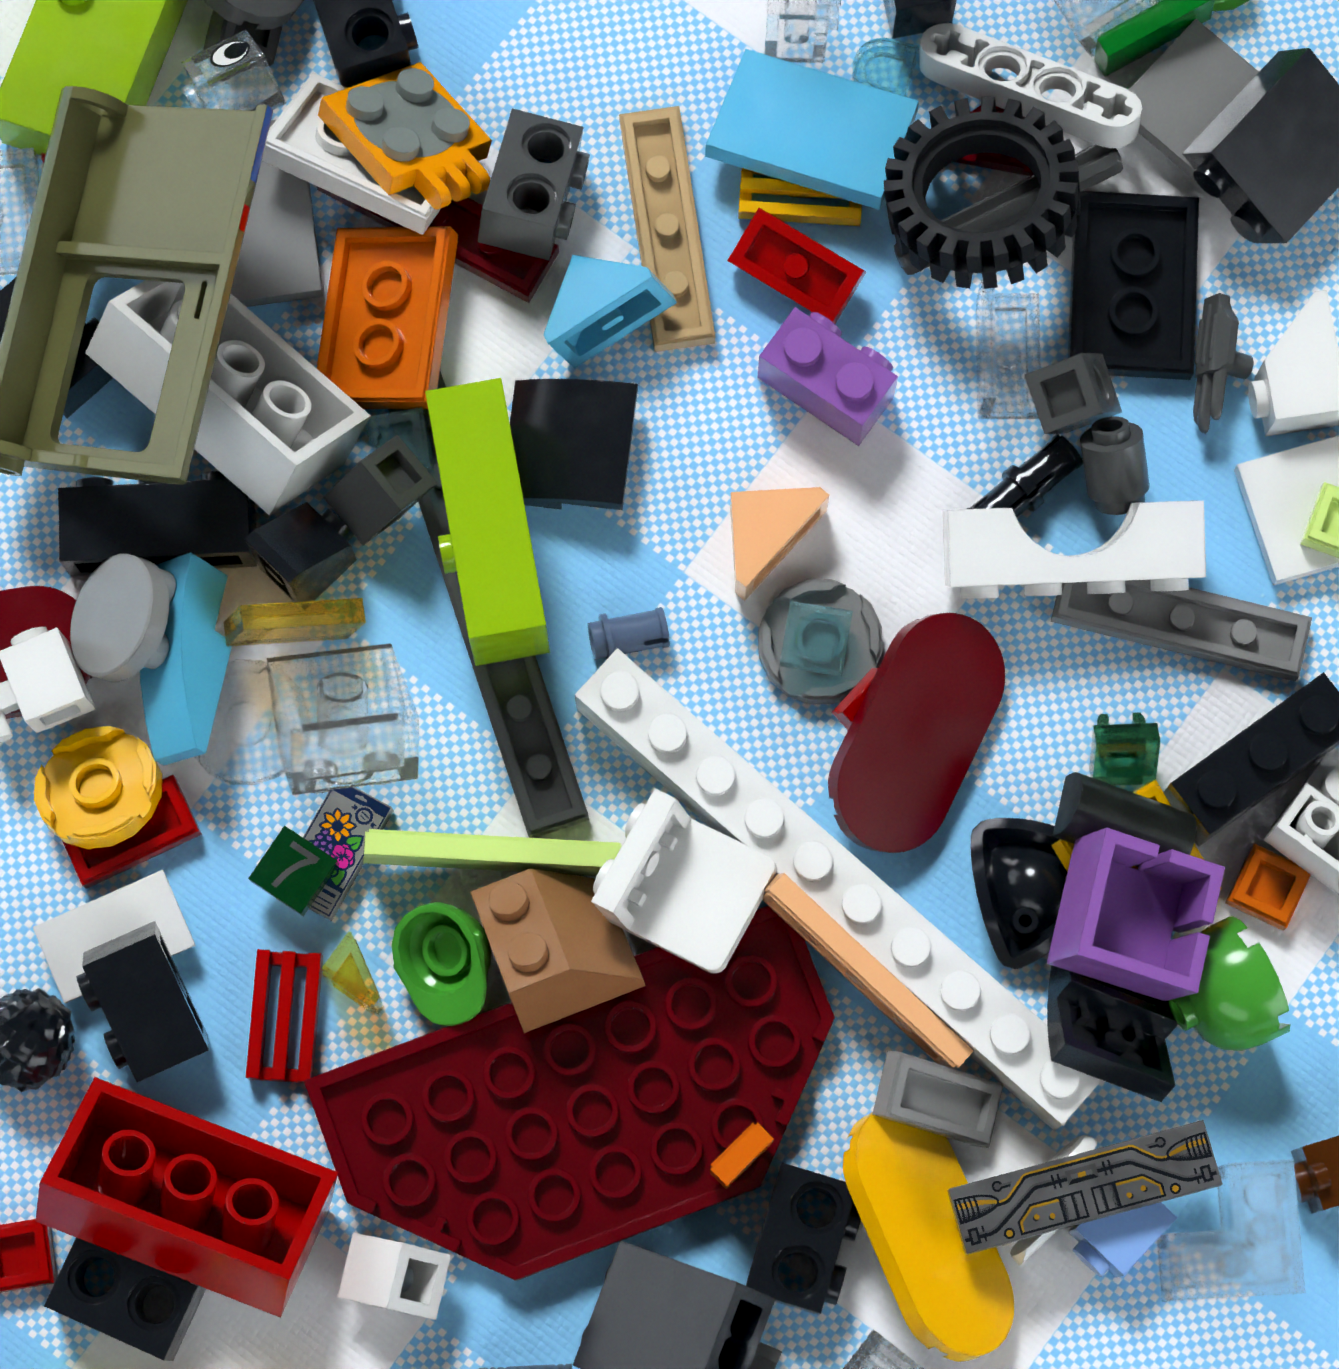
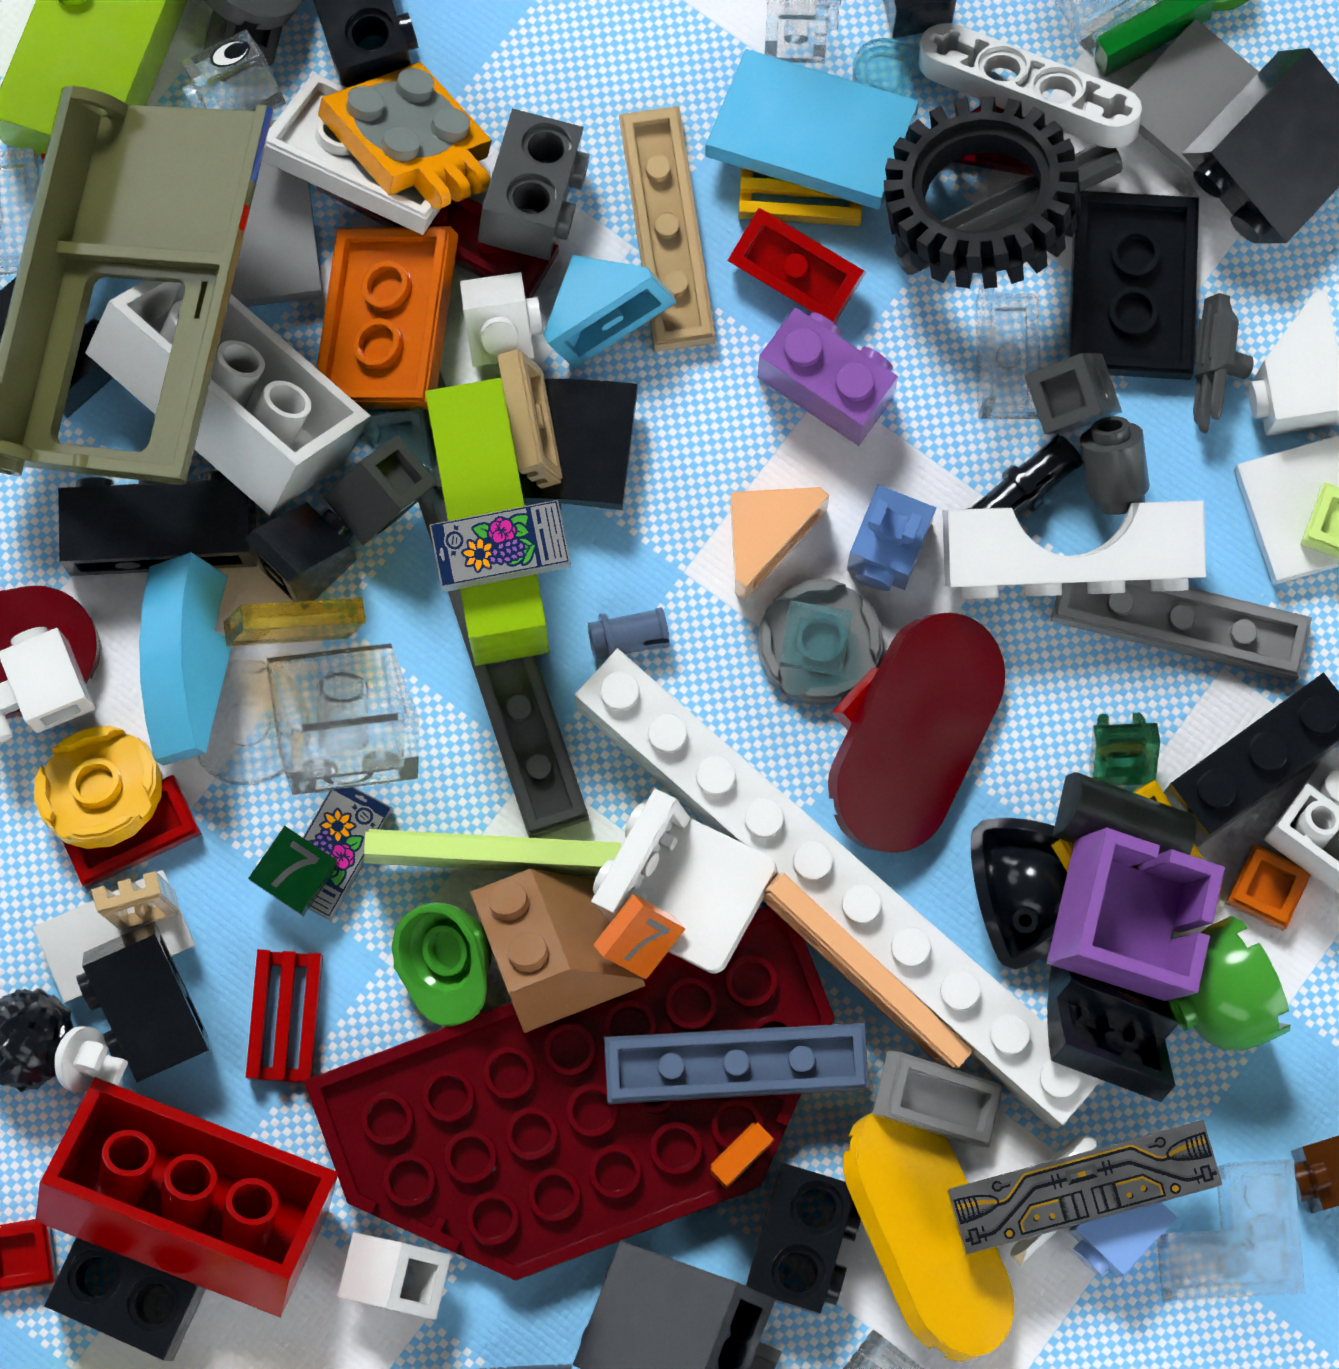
light grey tile [70,554,176,682] -> none
clear yellow slope [321,931,384,1015] -> none
none -> white plate [54,1026,128,1092]
none -> tan tile [91,871,180,931]
none -> tile [429,500,571,592]
none -> white brick [460,272,543,367]
none -> tan tile [497,349,563,489]
none -> orange tile [593,894,685,979]
none -> sand blue tile [604,1023,869,1104]
none -> medium blue brick [847,484,936,591]

